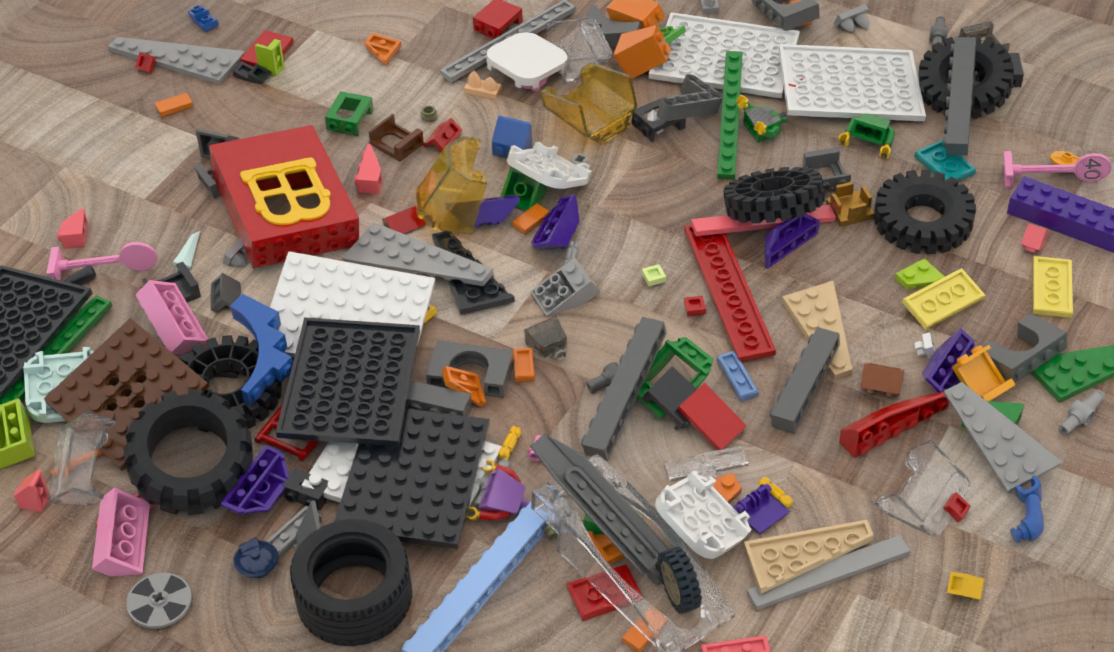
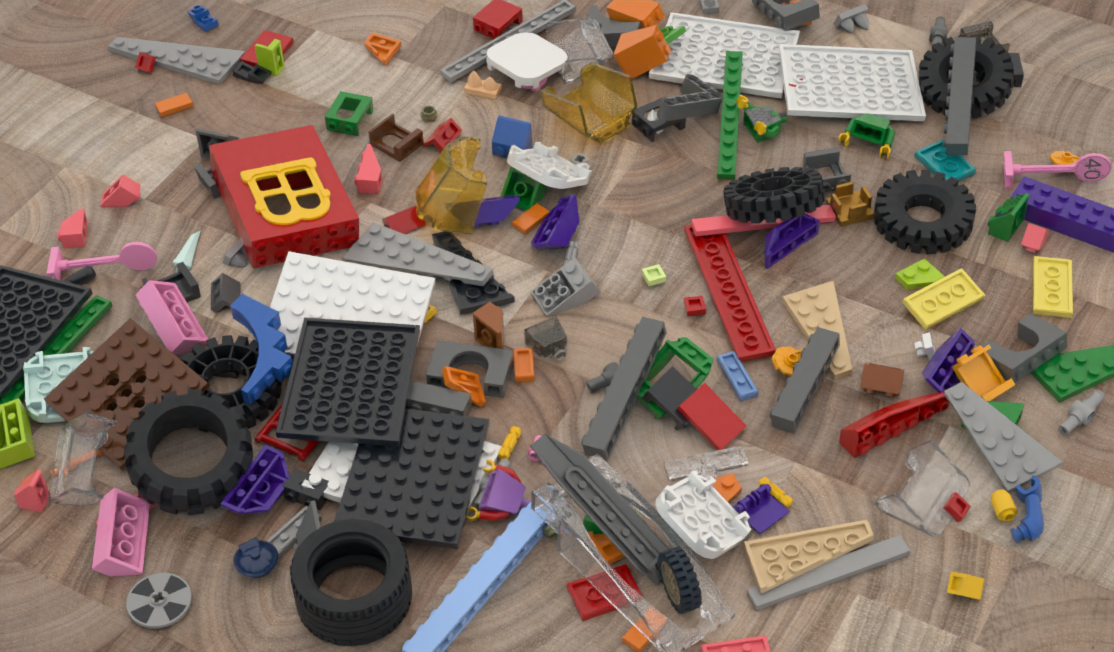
none -> coral slope [100,174,141,207]
none -> dark orange slope [473,302,505,349]
none -> light orange piece [771,346,803,377]
none -> green slope [987,193,1029,242]
none -> yellow brick [991,489,1018,522]

